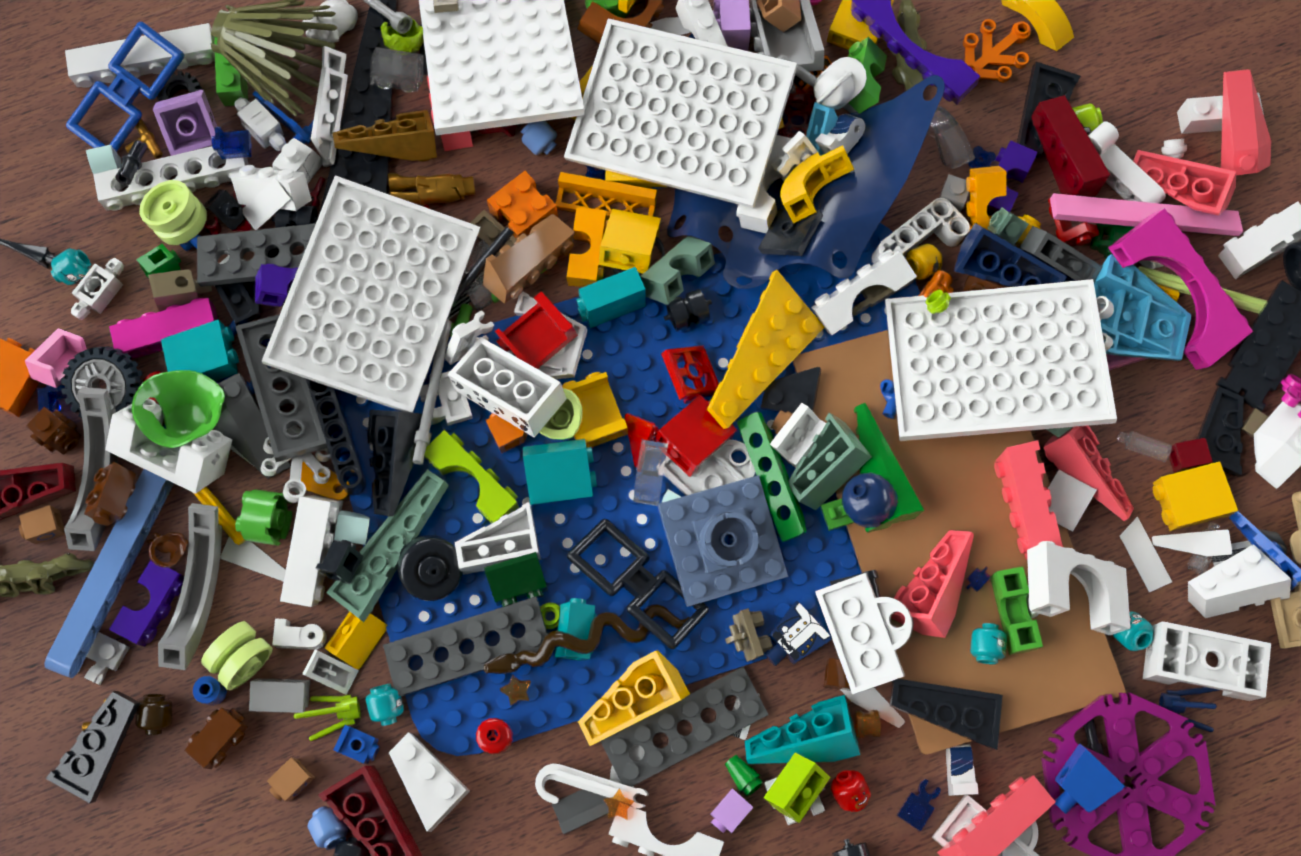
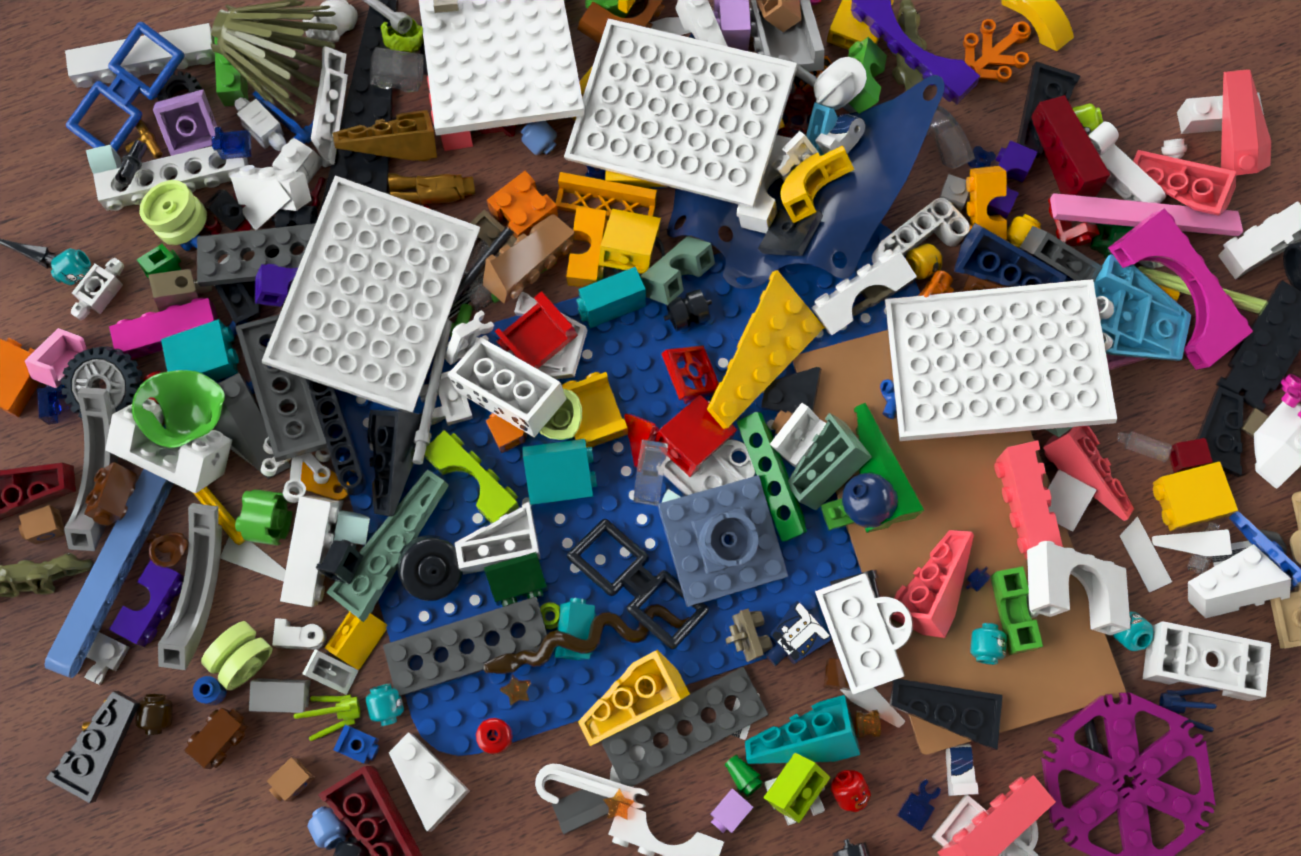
reddish brown brick [26,407,82,455] -> none
lime plate [925,290,951,314] -> none
sand green bracket [988,207,1029,245] -> none
blue torso [1055,744,1125,814] -> none

